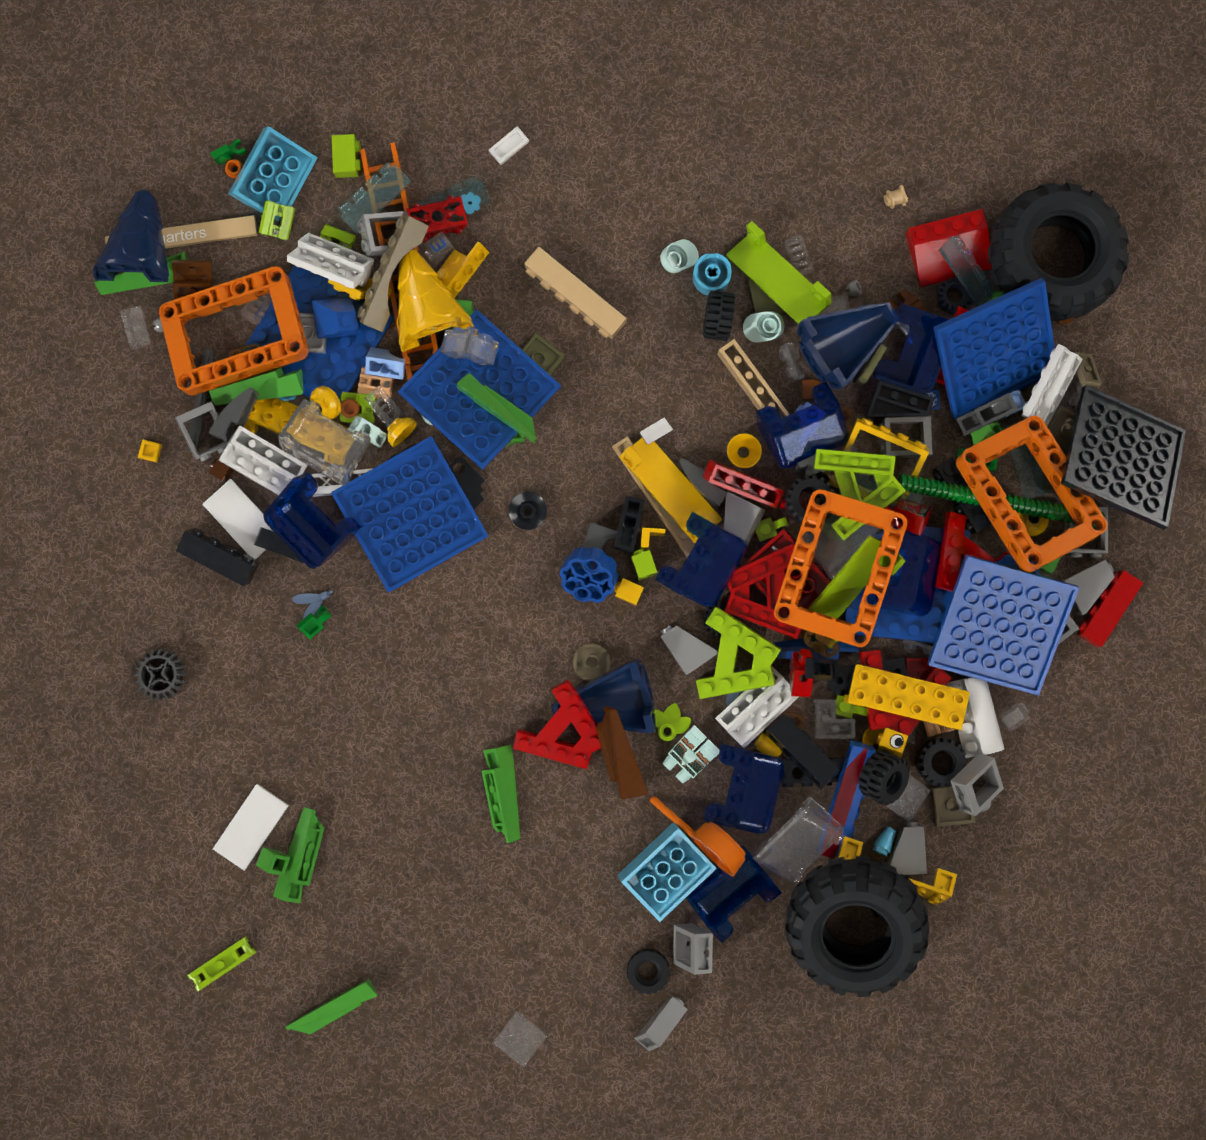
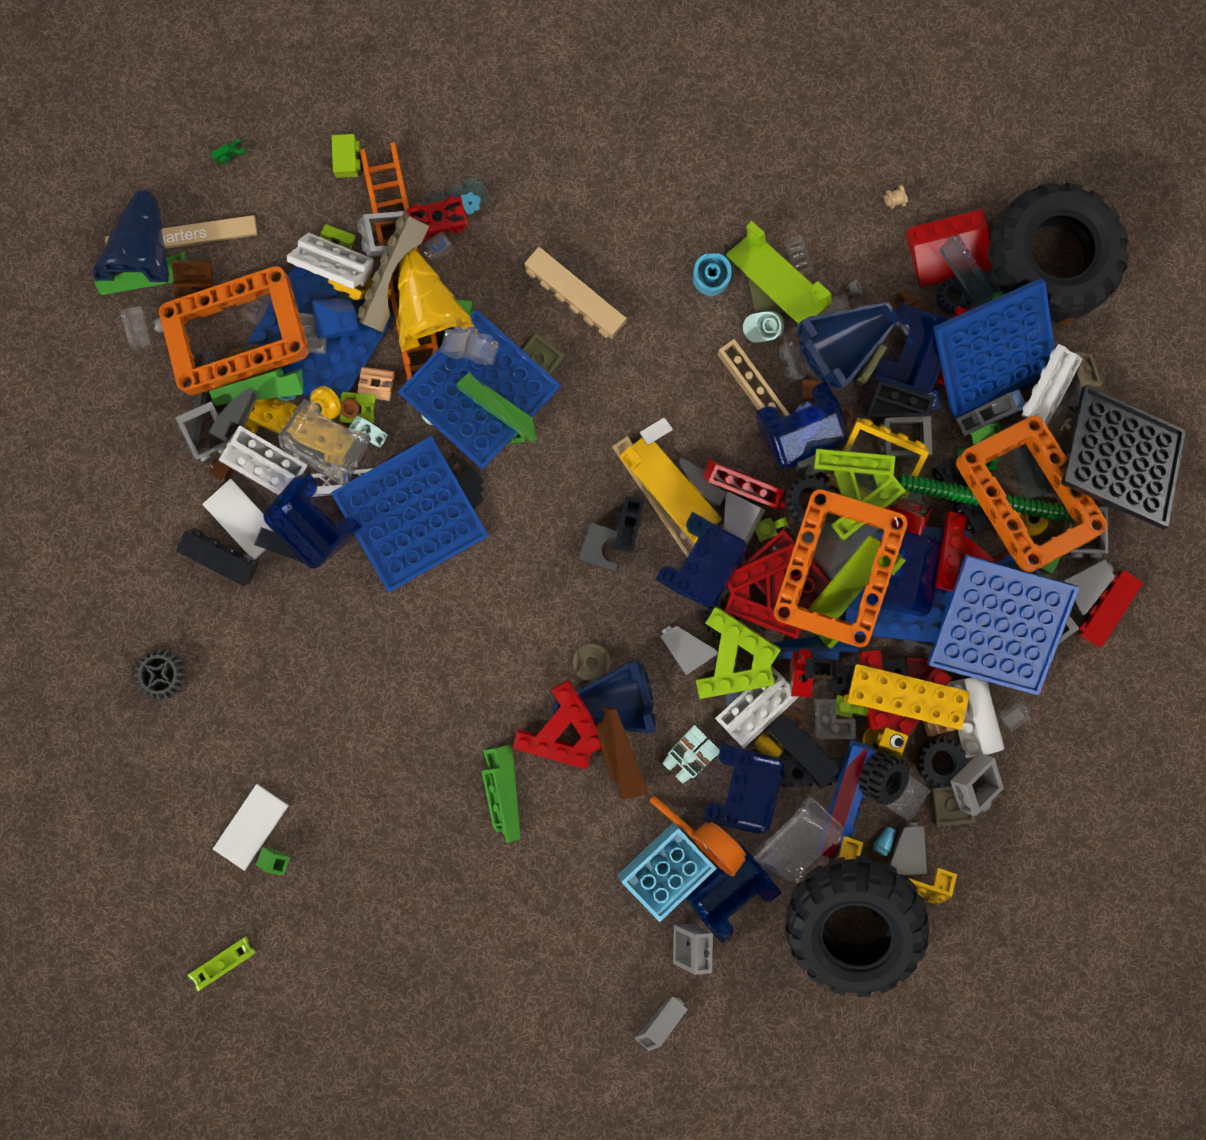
yellow tile [138,439,162,463] -> none
orange plate [225,159,243,179] -> none
medium azure slope [228,126,318,222] -> none
lime piece [258,200,295,240] -> none
bright green wedge [273,807,324,903] -> none
bright green wedge [285,978,378,1034] -> none
sand blue piece [292,590,333,619] -> none
green plate [296,605,332,640] -> none
clear light blue windscreen [339,162,411,234] -> none
light blue arch [365,347,405,380] -> none
clear slope [365,386,404,428] -> none
yellow piece [387,417,417,447] -> none
yellow bracket [437,242,489,298] -> none
white tile [489,126,529,165] -> none
clear tile [493,1011,548,1068] -> none
black dish [509,492,547,530] -> none
blue connector [559,547,619,603] -> none
yellow brick [614,578,644,606] -> none
black tyre [627,948,670,994] -> none
lime brick [631,548,657,581] -> none
yellow panel [641,528,666,551] -> none
lime plate [653,703,691,741] -> none
light aqua cap [660,239,699,273] -> none
black tyre [703,290,735,341] -> none
yellow piece [727,433,762,468] -> none
clear orange beam [804,631,839,658] -> none

